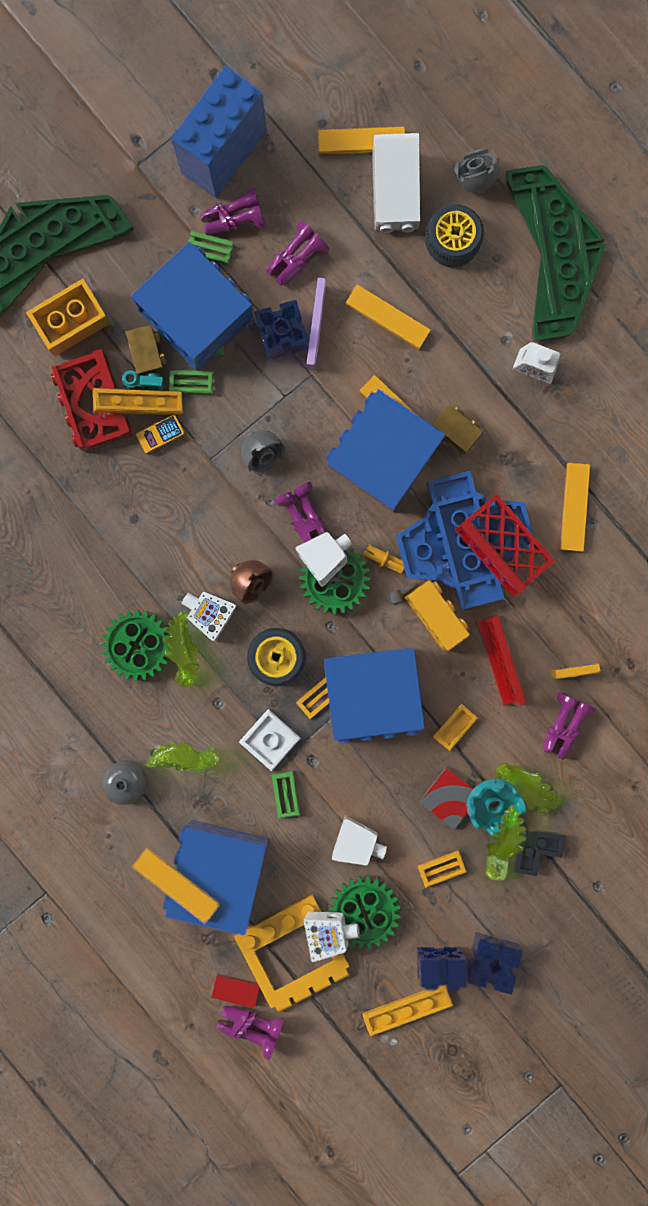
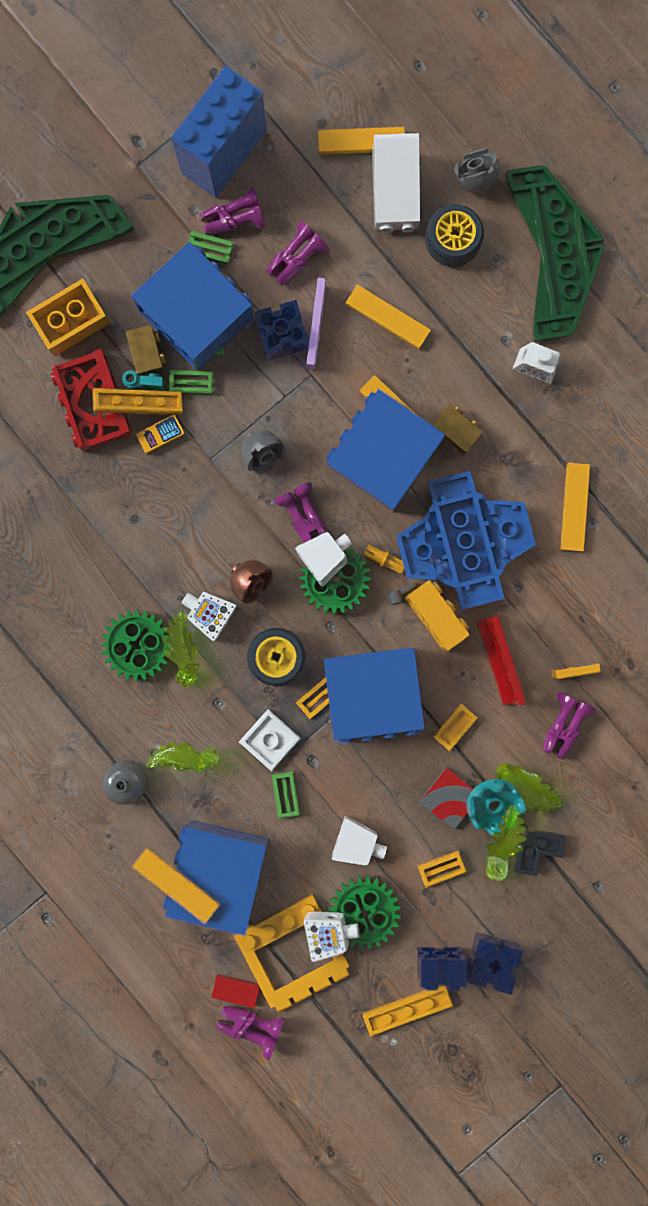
red fence [455,494,555,597] -> none

